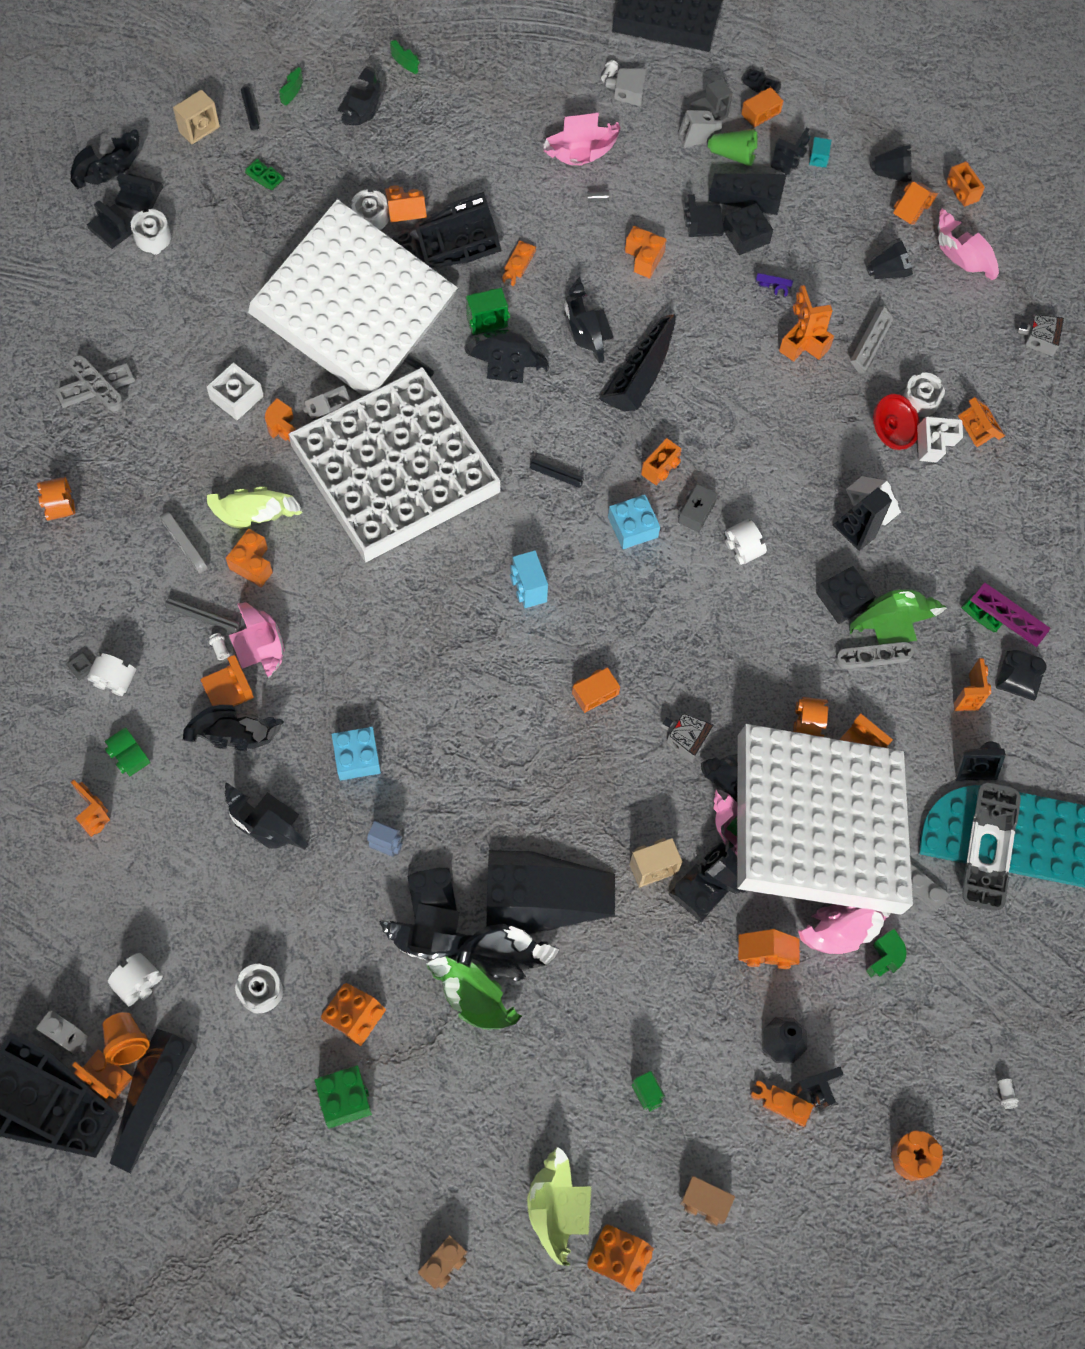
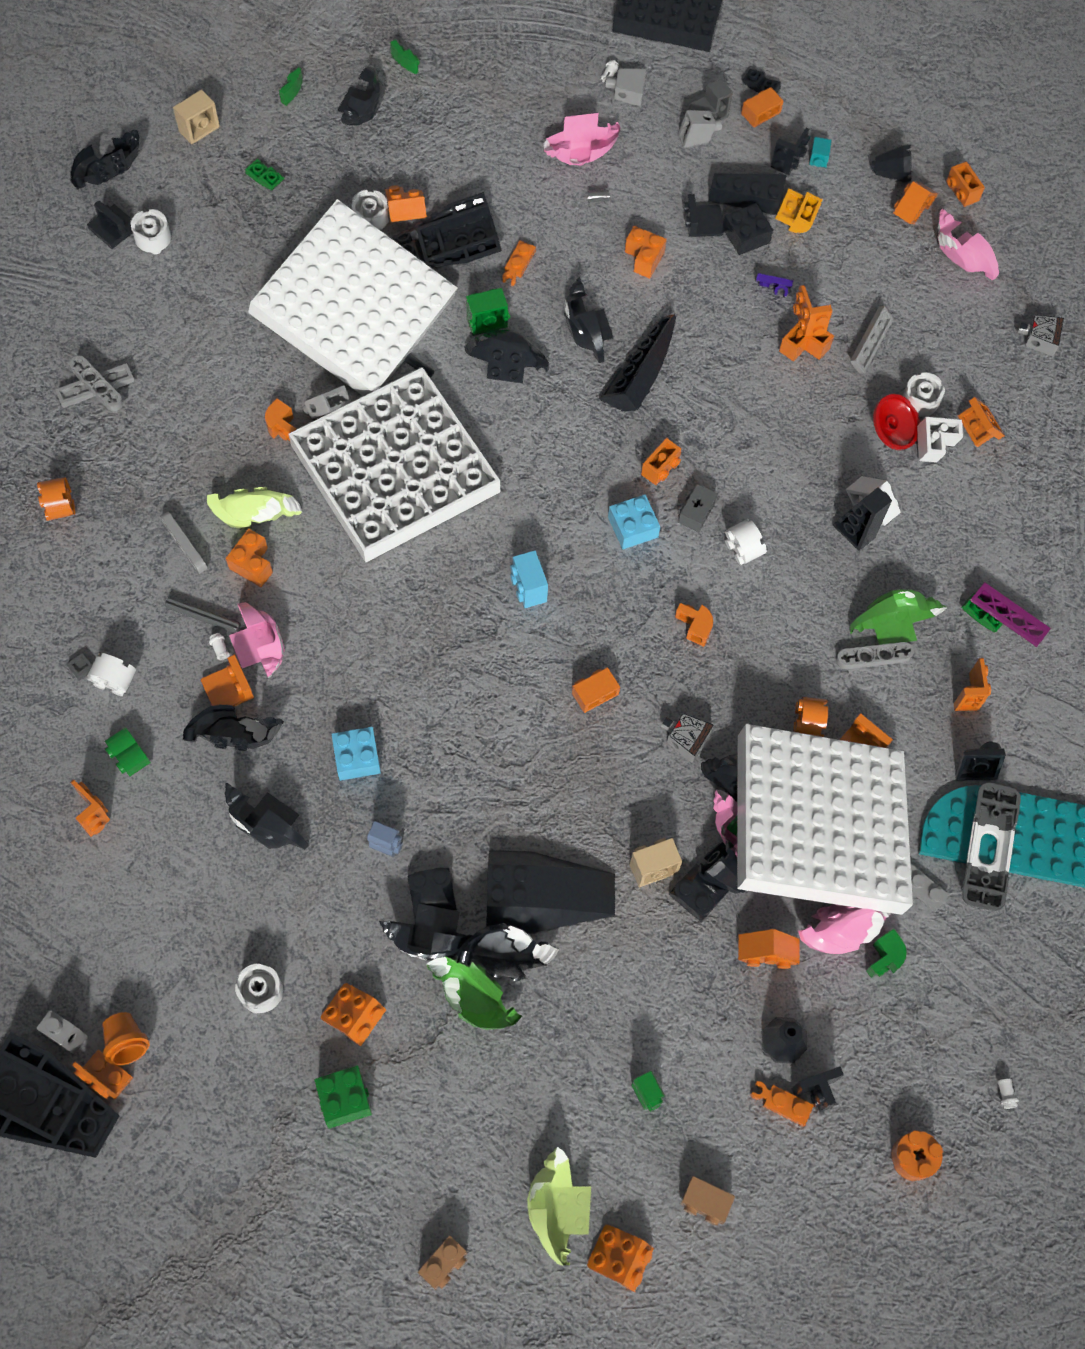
white brick [108,953,163,1006] -> none
black wedge [110,1029,197,1174] -> none
black bracket [115,172,163,213] -> none
white brick [207,363,264,420] -> none
black axle [241,86,259,131] -> none
black axle [530,458,584,488] -> none
bright green cone [708,129,758,166] -> none
black brick [816,566,876,624] -> none
black cone [866,238,913,279] -> none
black slope [996,650,1047,701] -> none
none -> orange brick [675,603,713,647]
none -> light orange brick [775,188,823,233]

